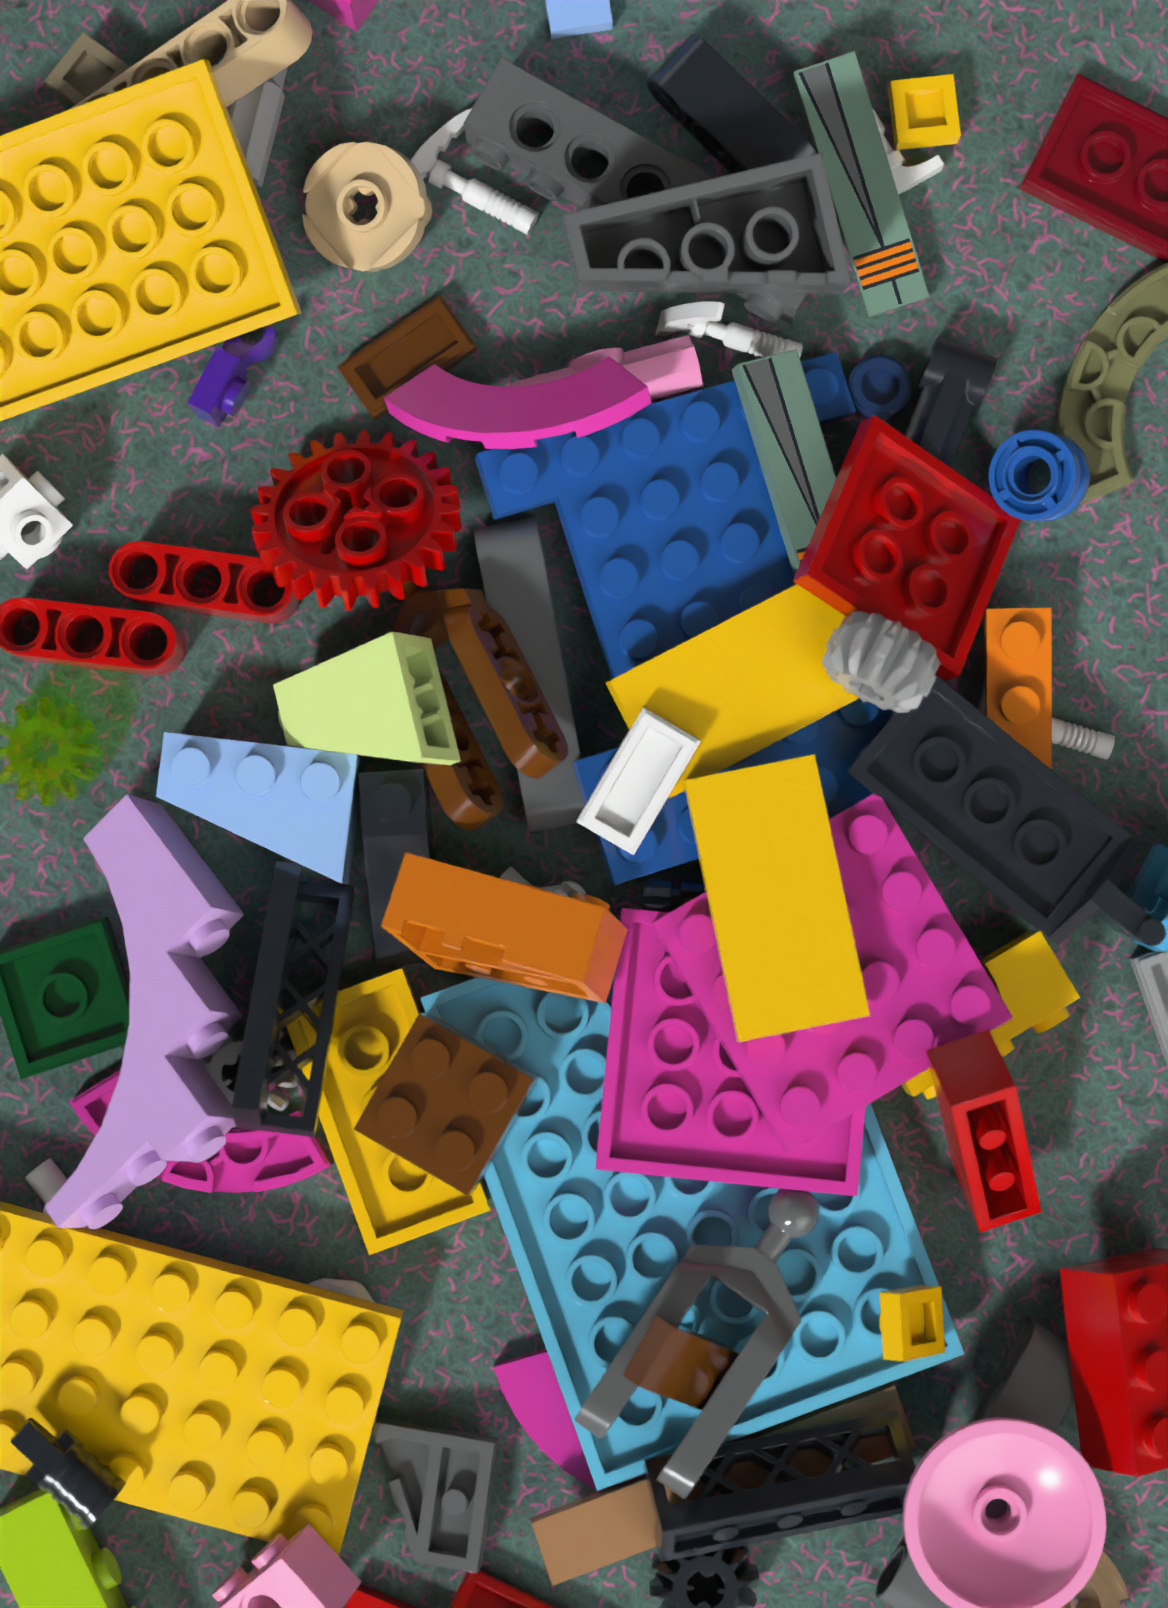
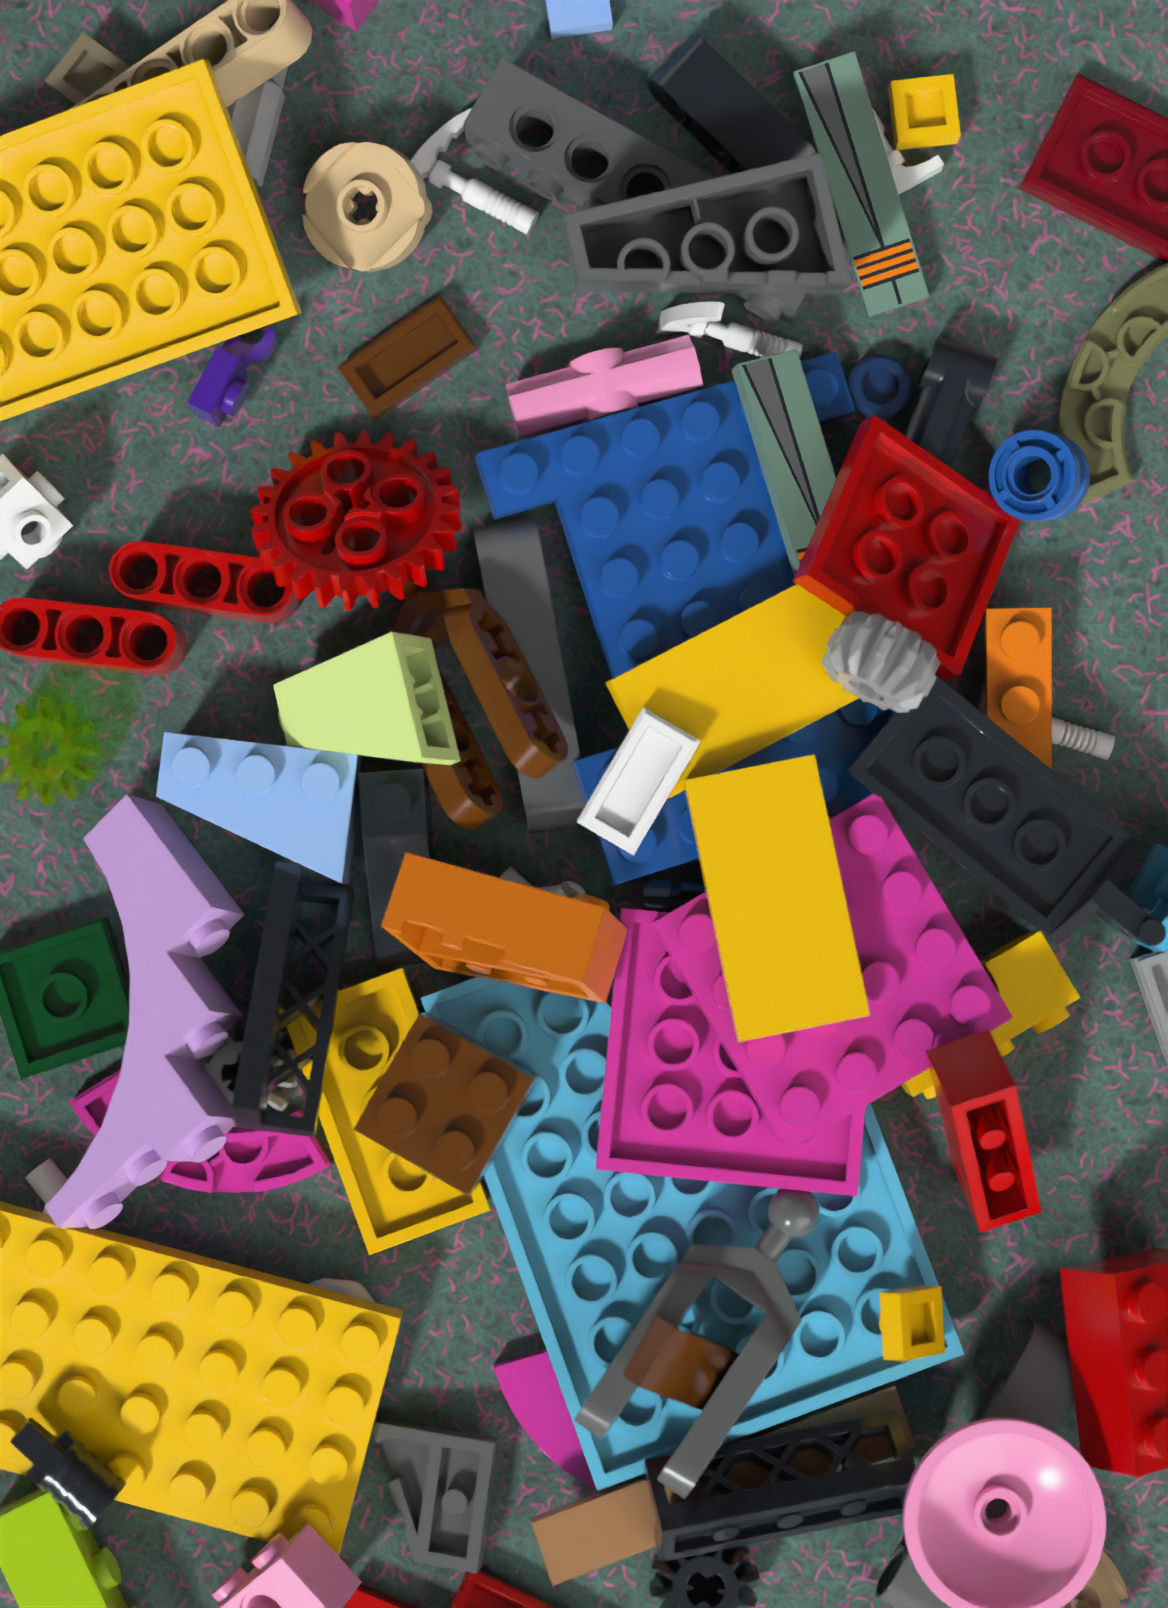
dark pink tile [384,356,652,449] -> none

